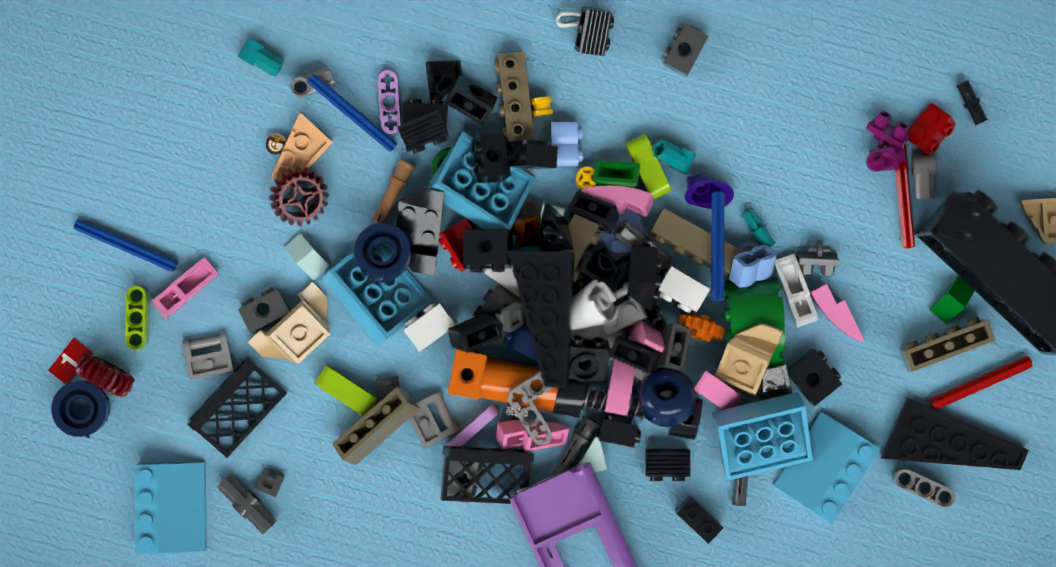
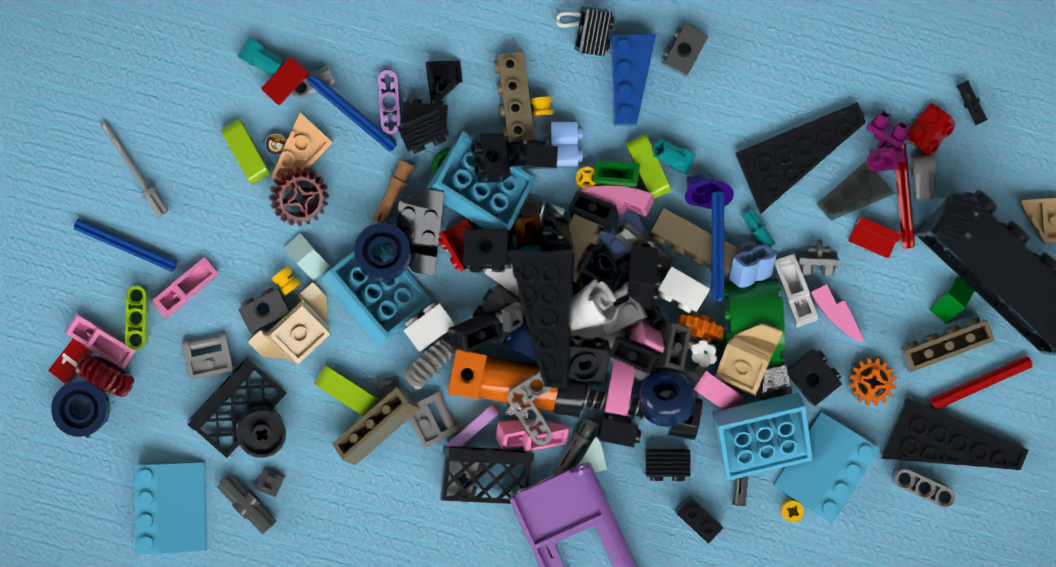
black brick [444,75,498,125] -> none
none -> bright pink slope [64,312,135,369]
none -> light grey piece [101,120,169,218]
none -> lime beam [220,119,271,185]
none -> black wheel [235,404,286,458]
none -> red panel [261,57,309,105]
none -> yellow wheel [271,266,302,296]
none -> light grey gear [403,336,456,390]
none -> blue wedge [611,34,656,126]
none -> white plant [684,334,726,382]
none -> black wing [735,102,866,214]
none -> yellow wheel [780,499,804,523]
none -> clear smoke wing [816,161,896,221]
none -> red panel [848,217,902,258]
none -> orange gear [848,358,897,406]

